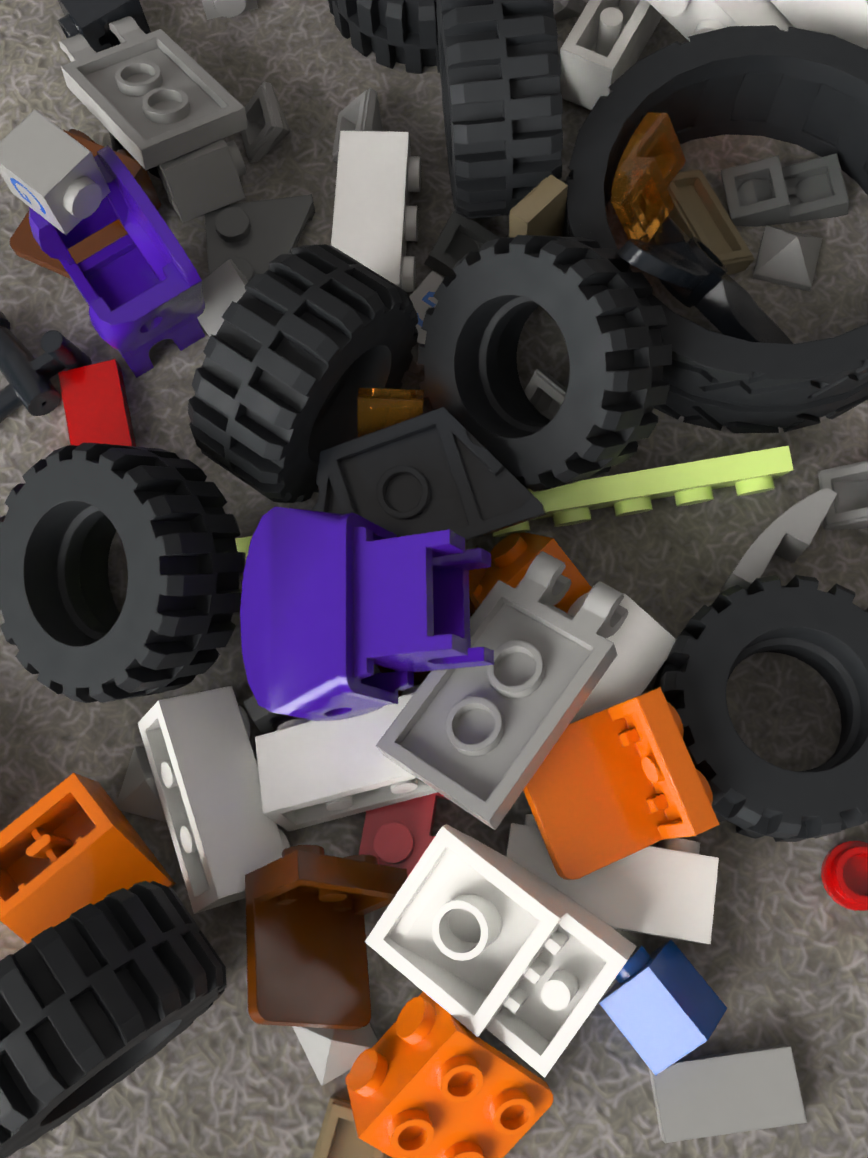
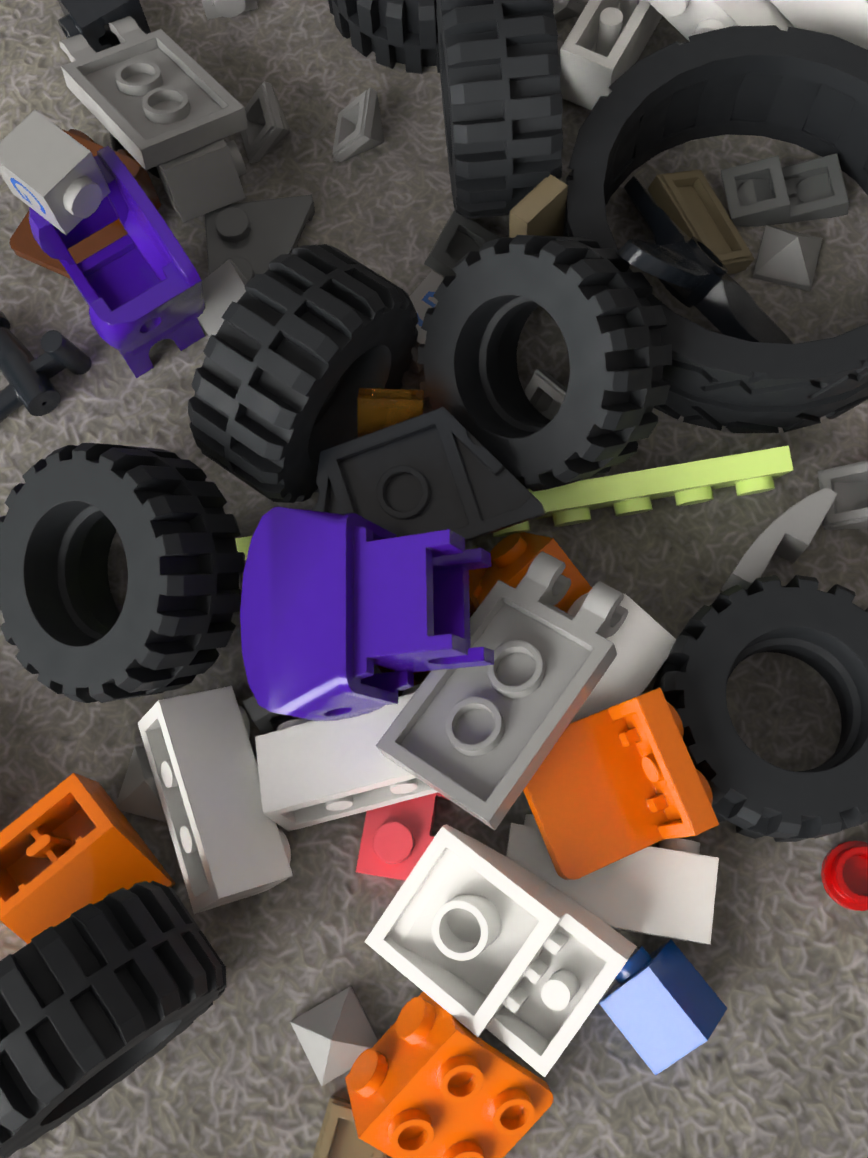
red tile [58,359,136,447] -> none
reddish brown bracket [245,845,407,1030] -> none
white brick [331,131,421,292] -> none
clear orange slope [611,112,686,243] -> none
light grey tile [648,1044,807,1143] -> none

